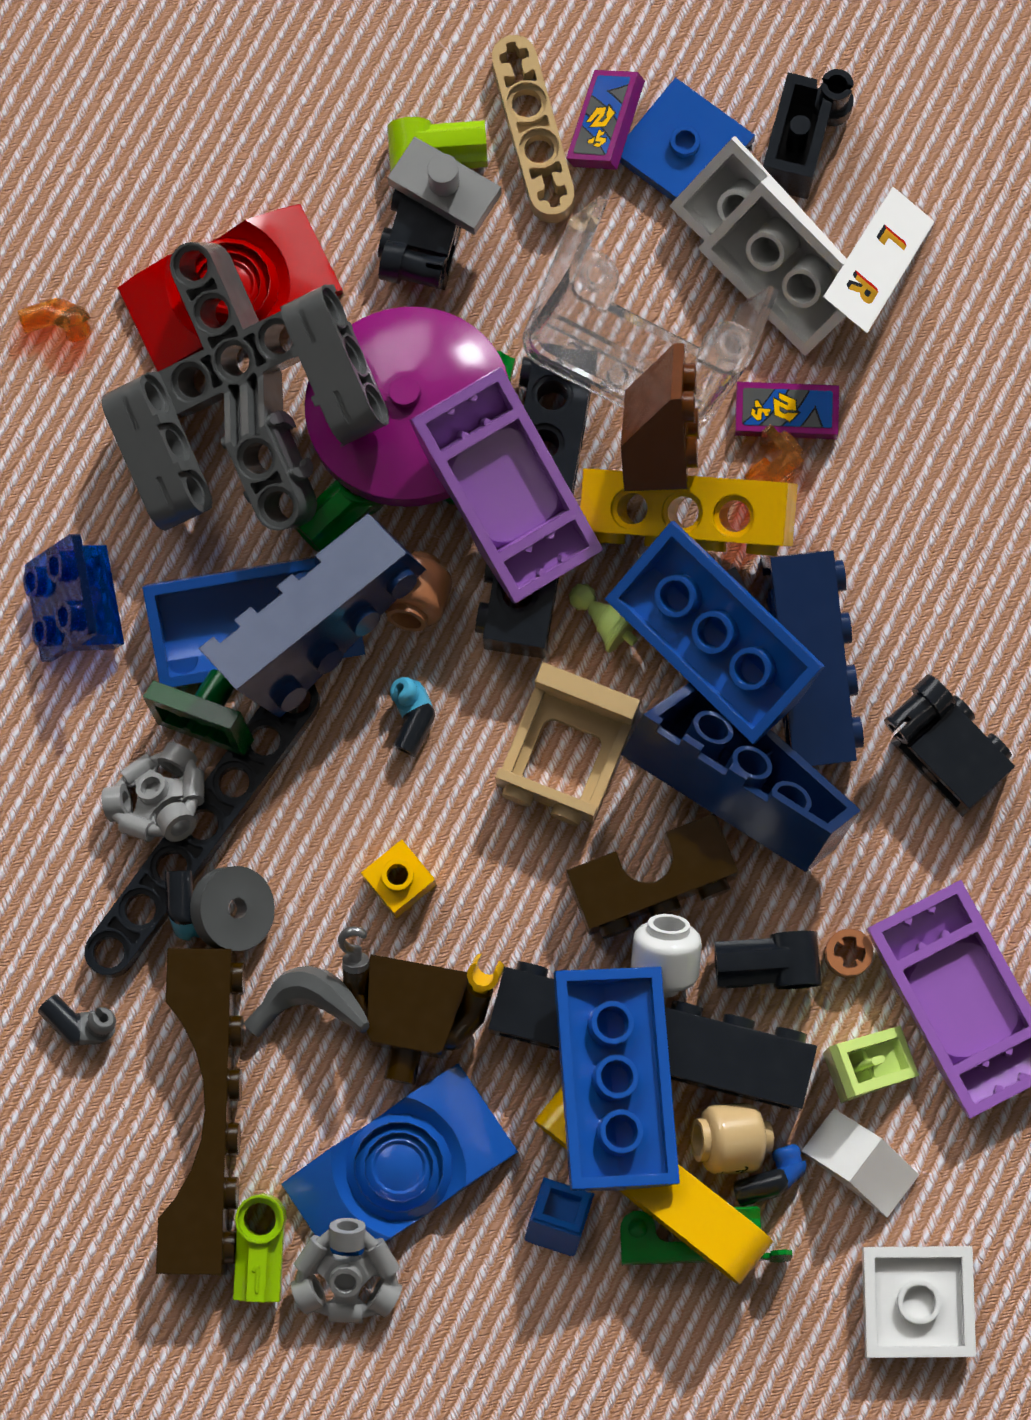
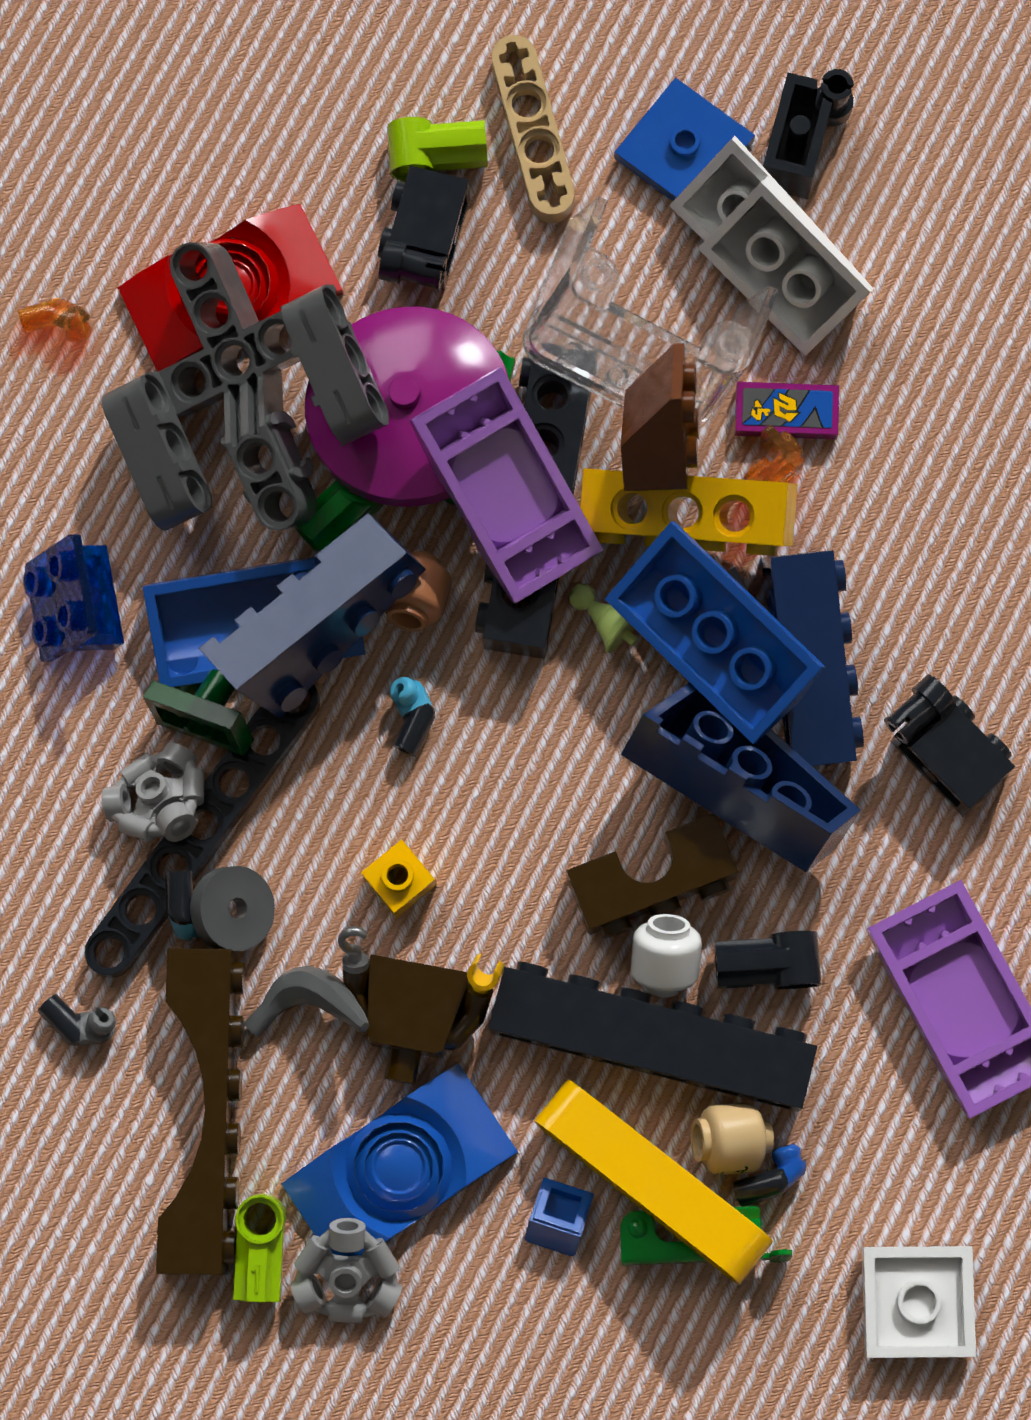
light grey tile [387,136,502,235] -> none
tan window [495,662,640,826] -> none
blue slope [553,967,680,1191] -> none
tile [566,70,645,170] -> none
white slope [801,1108,919,1218] -> none
white sticker [823,187,935,333] -> none
yellowish green slope [823,1025,919,1103] -> none
nougat bush [824,928,874,979] -> none

